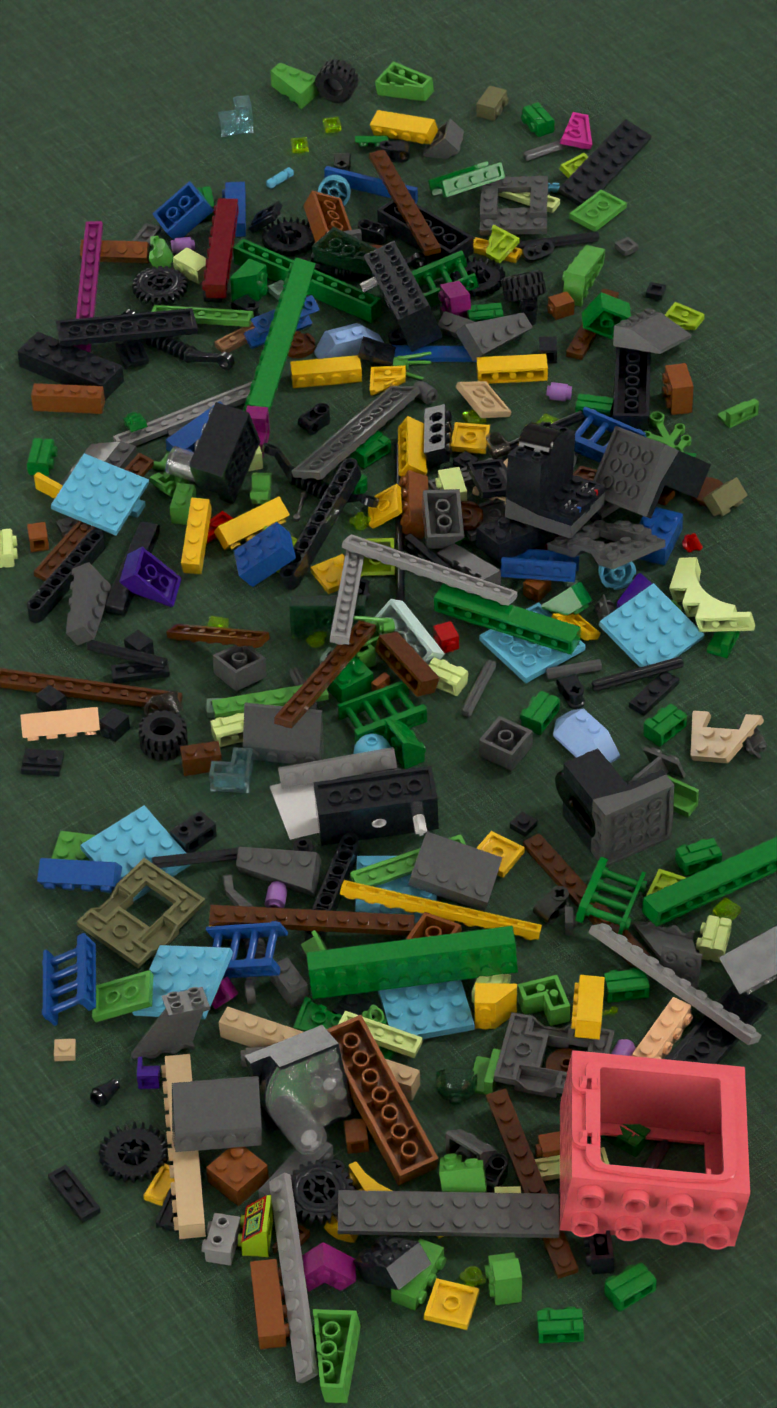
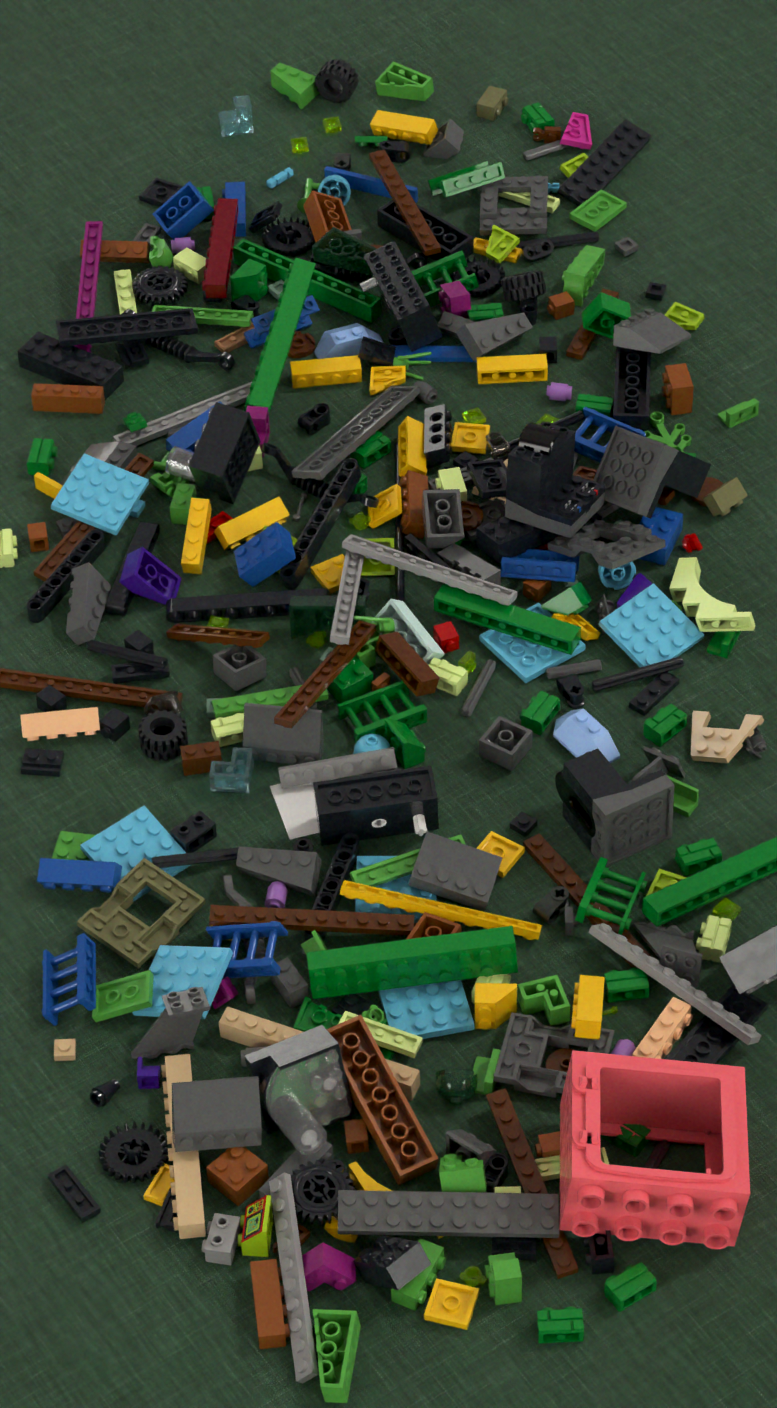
bright green brick [250,473,271,504] -> none
black piece [358,219,391,245] -> none
tan tile [456,381,511,418] -> none
none -> yellowish green plate [114,269,137,315]
none -> black tile [139,178,183,207]
none -> black beam [166,588,332,623]
none -> bright green piece [297,178,320,213]
none -> clear neon green plate [458,650,476,674]
none -> black plate [491,1237,536,1261]
none -> reddish brown plate [533,126,561,143]

